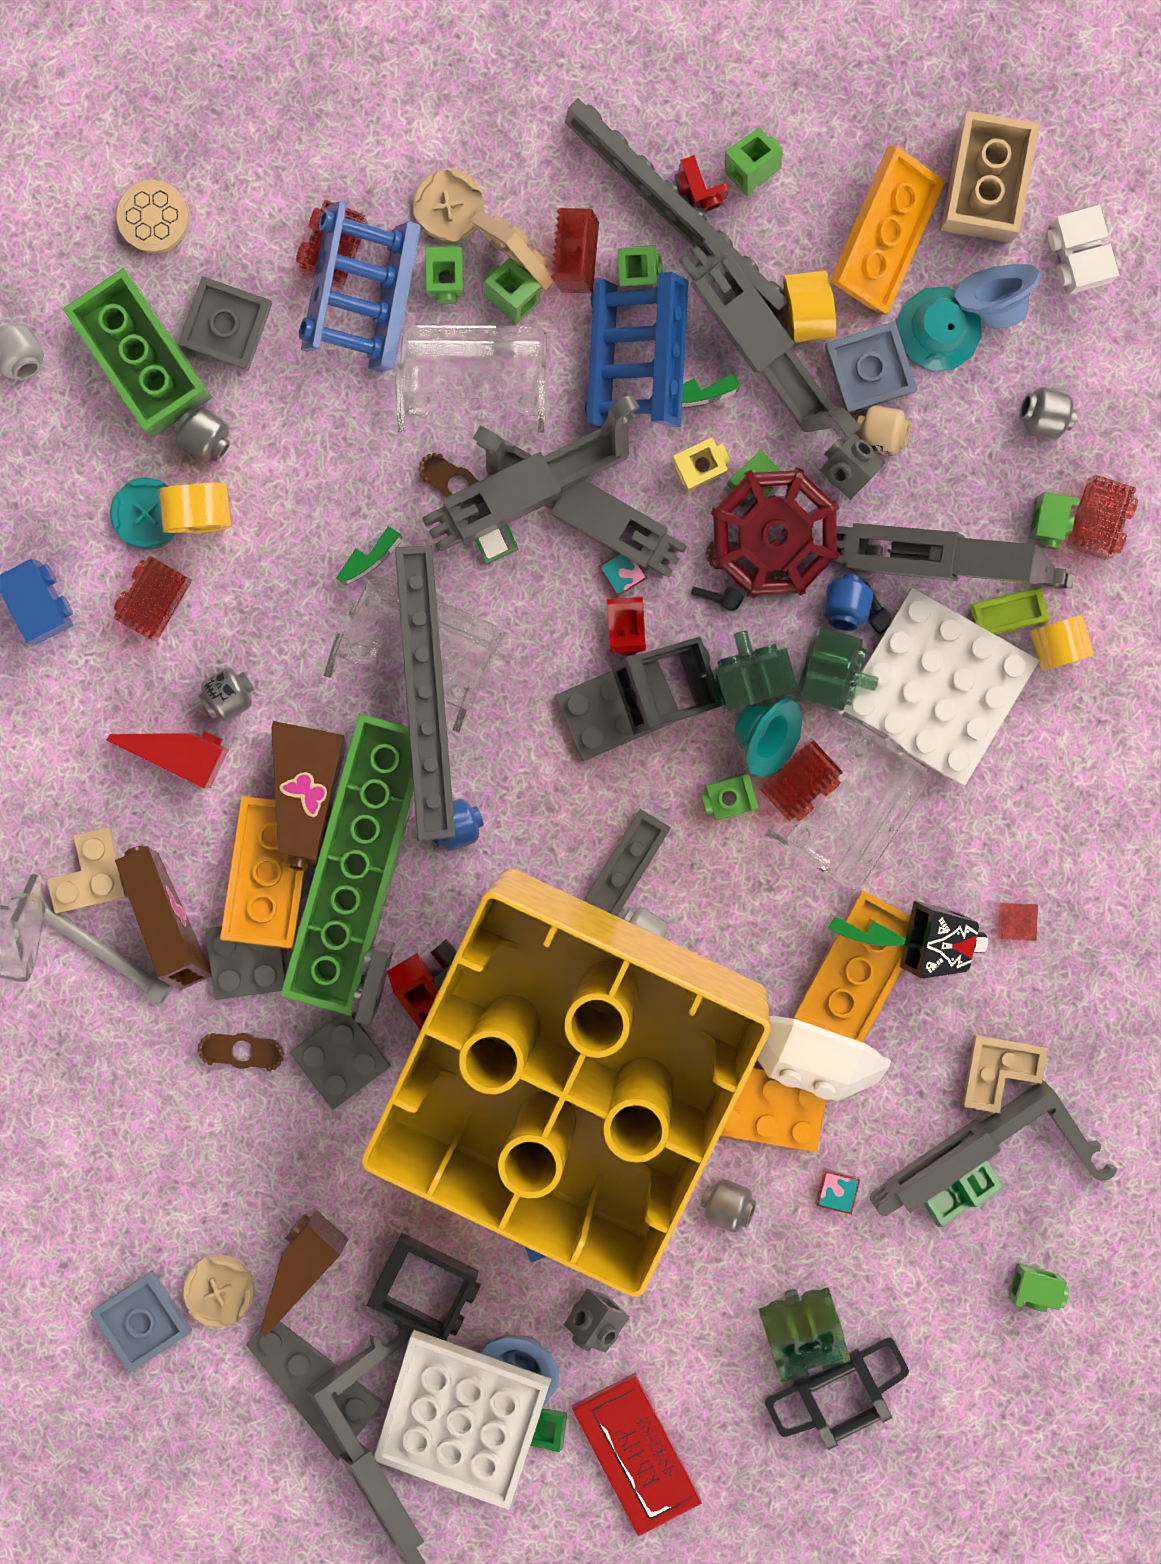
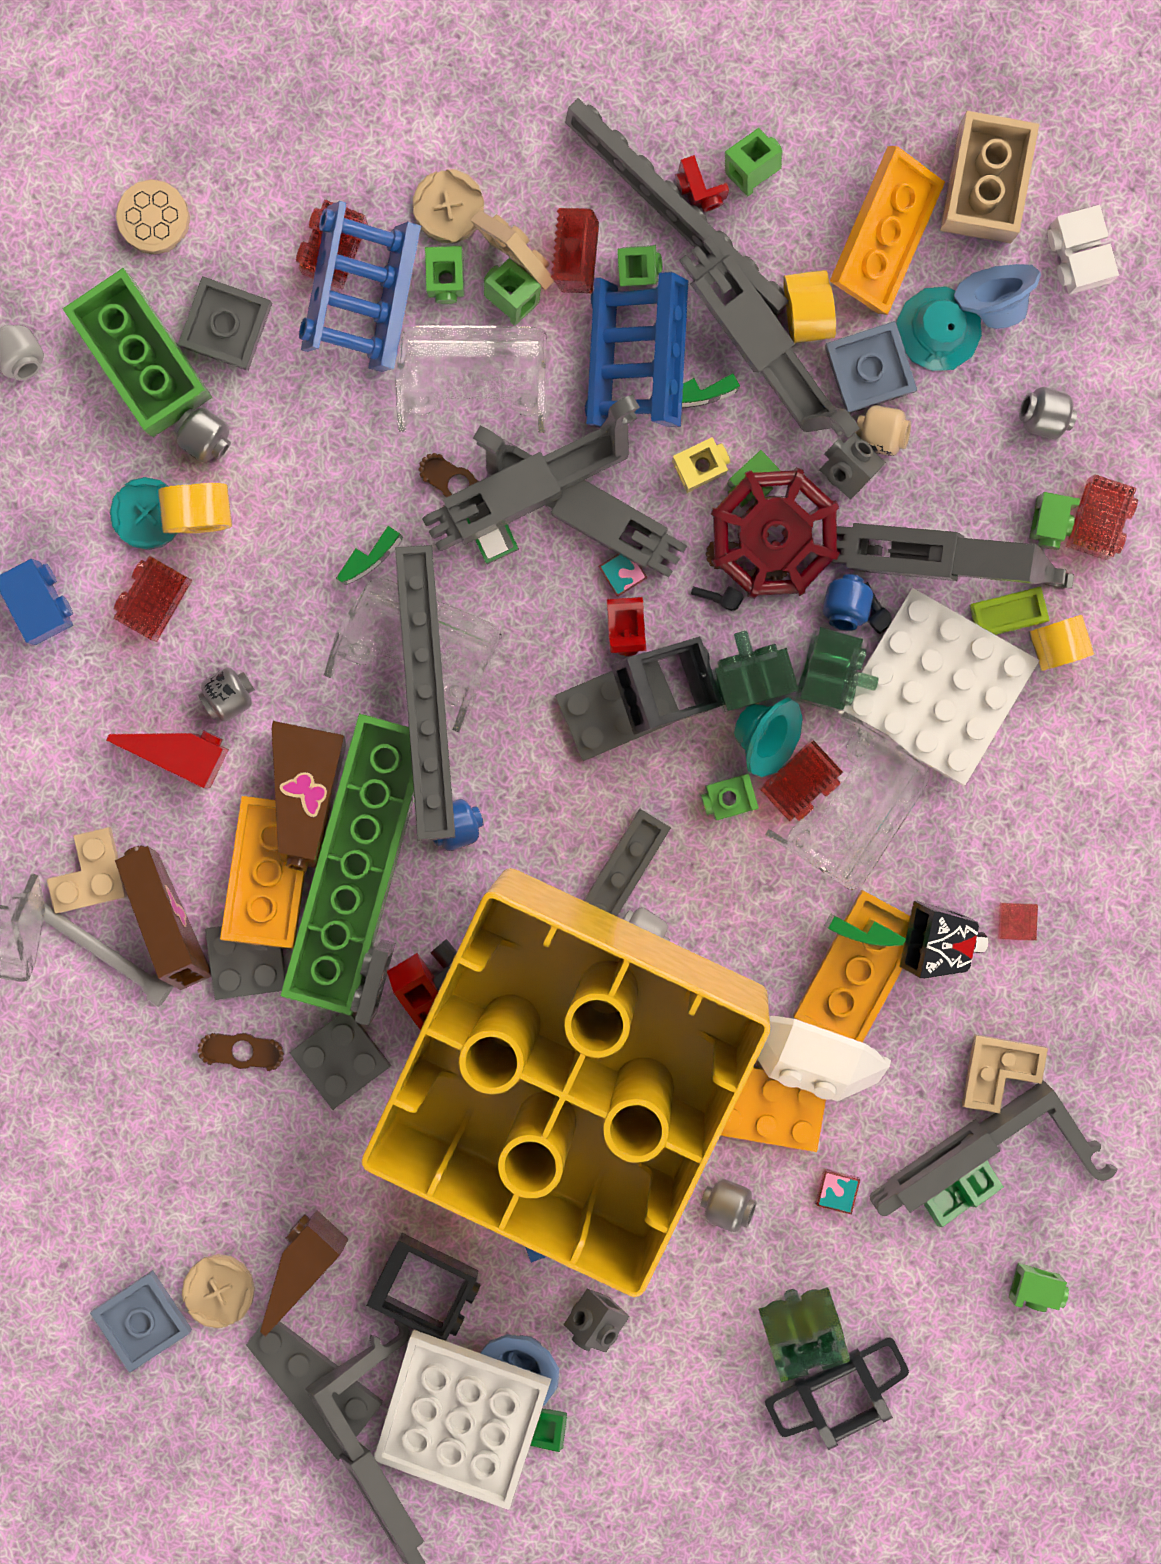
red tile [572,1372,702,1536] -> none

